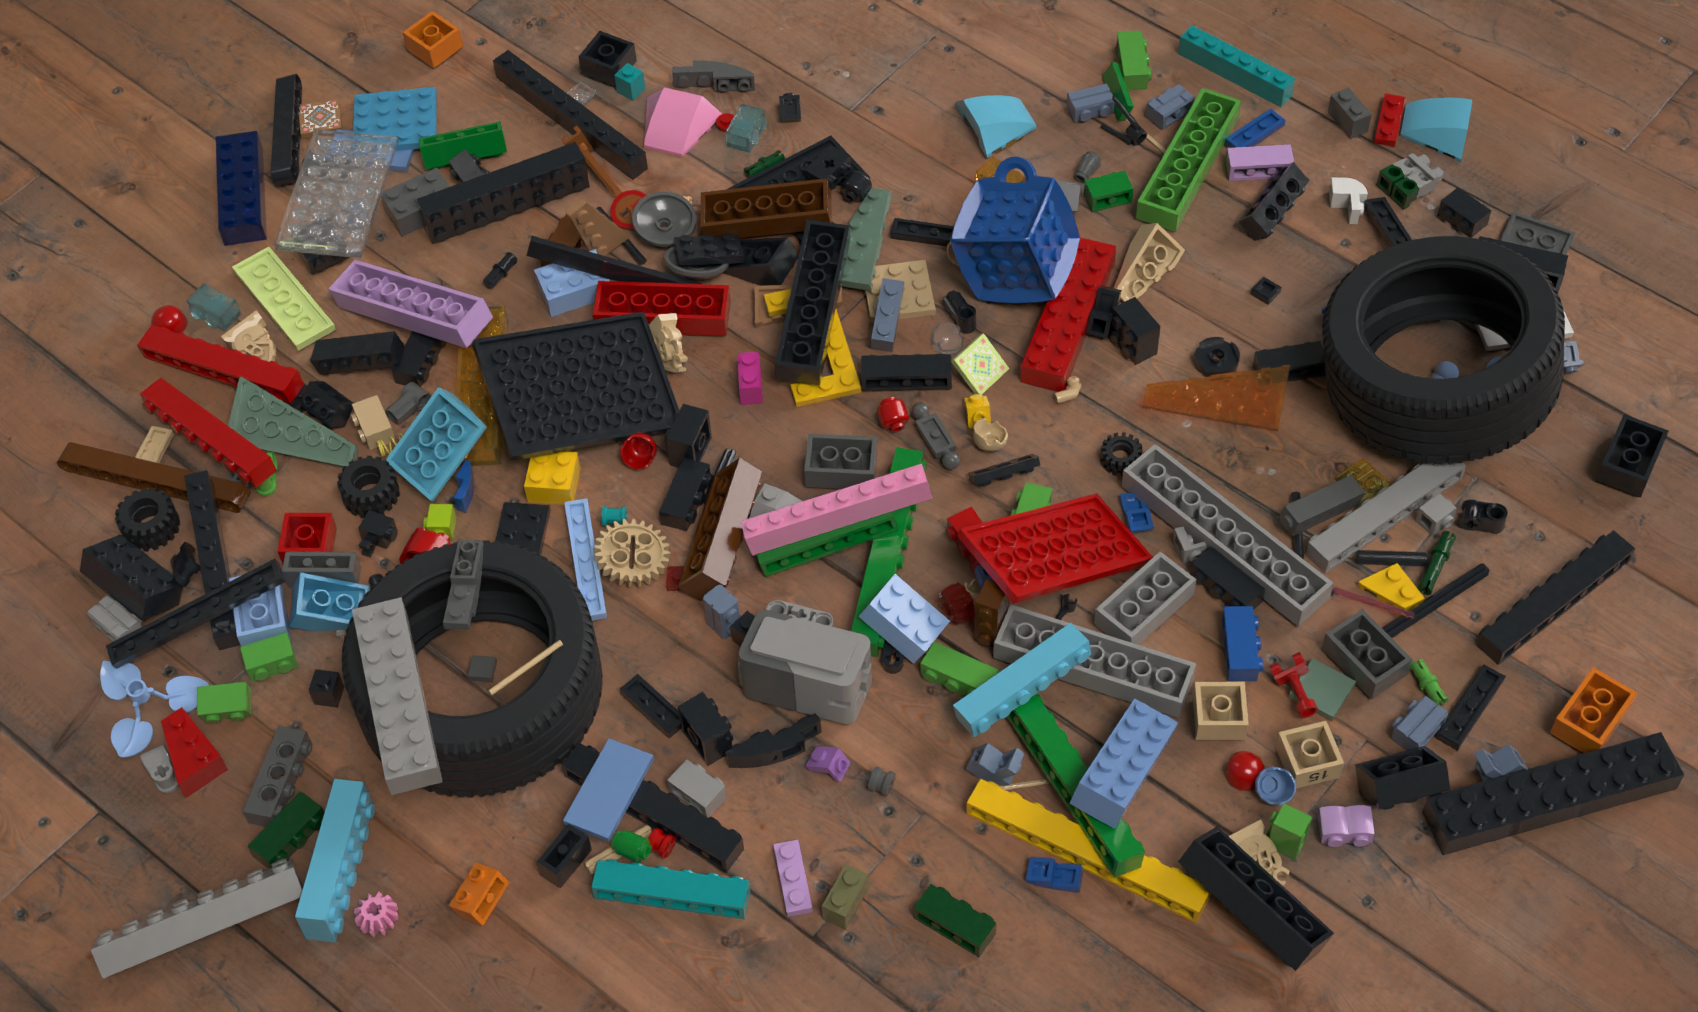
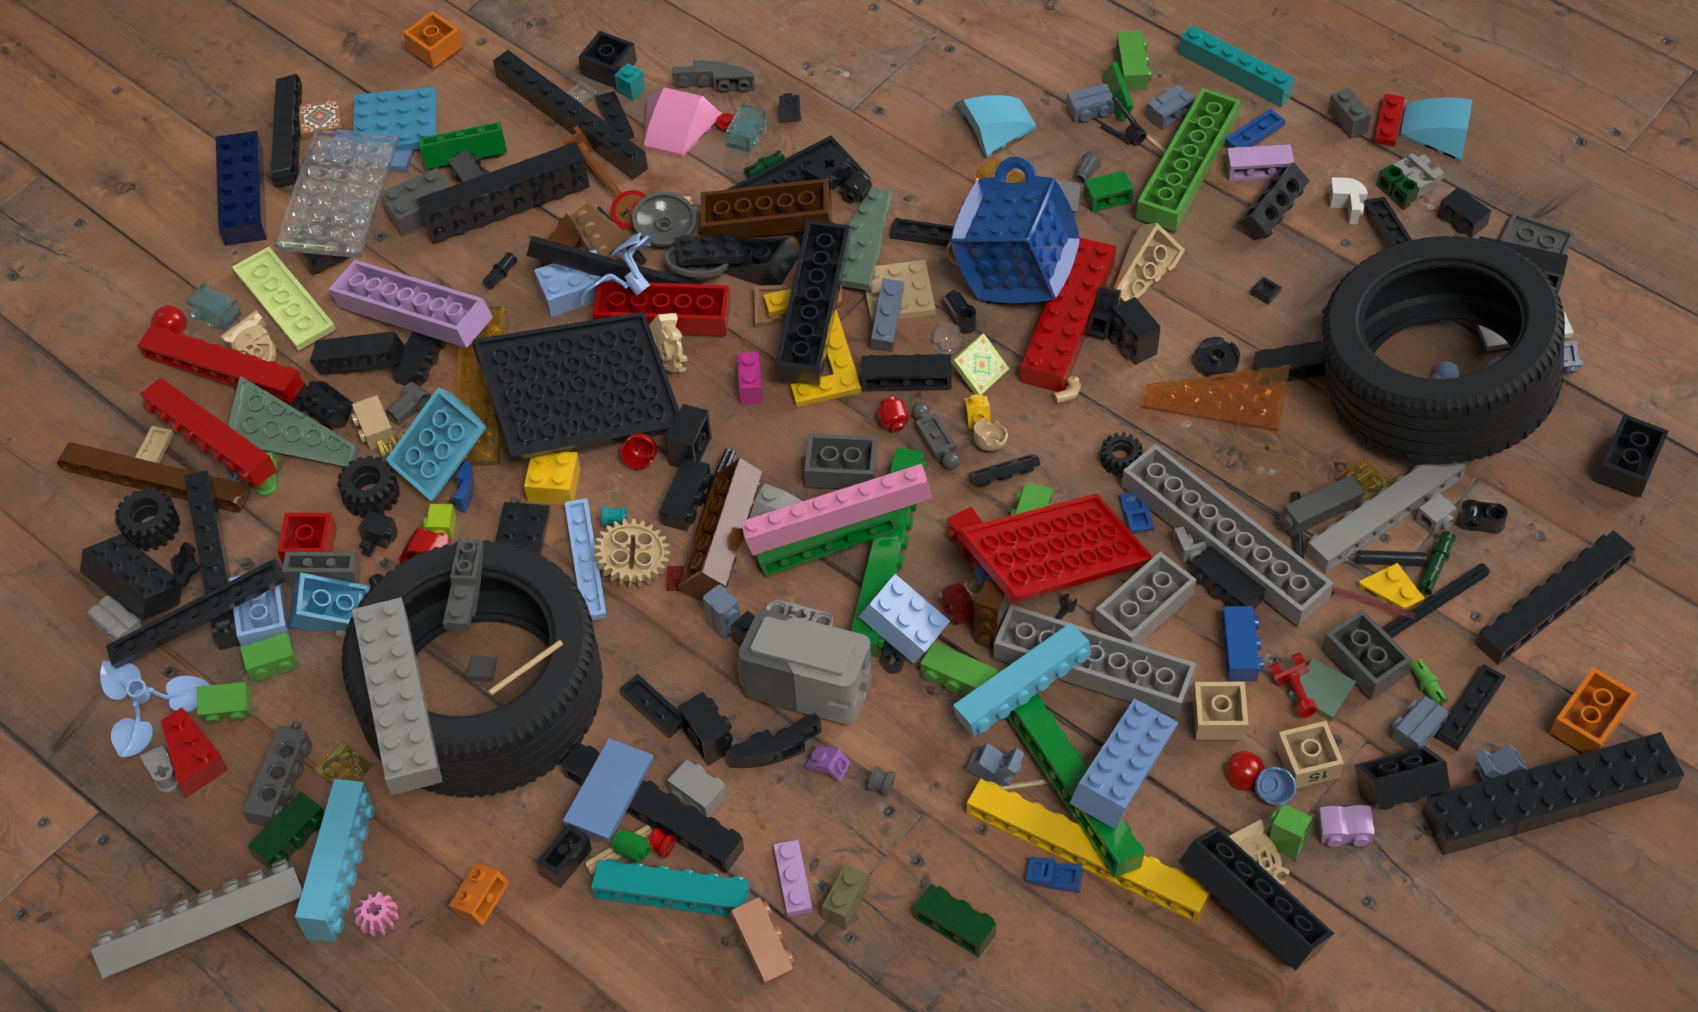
black brick [309,669,344,708] -> none
none -> clear yellow piece [314,740,374,784]
none -> light blue plant [580,232,651,305]
none -> black plate [595,91,634,139]
none -> nougat brick [729,897,795,985]

